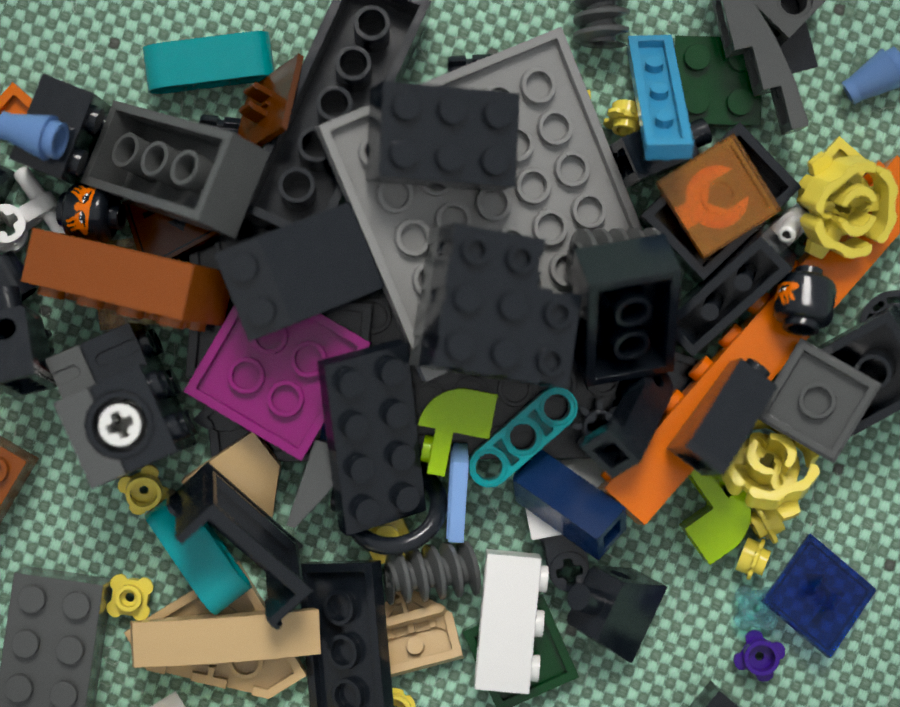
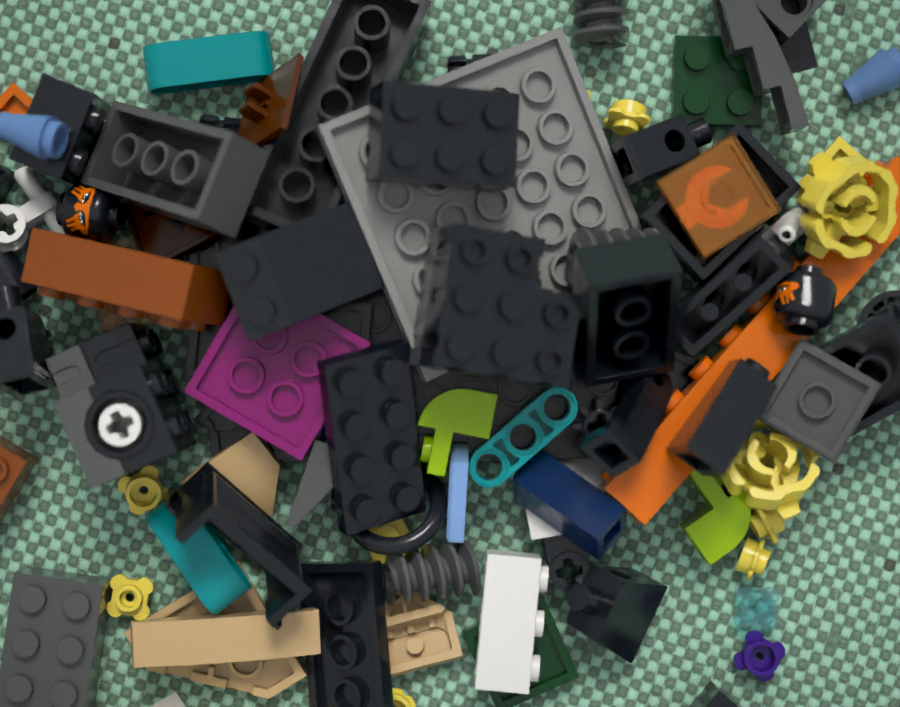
dark azure plate [627,35,694,161] -> none
clear blue piece [761,533,877,658] -> none

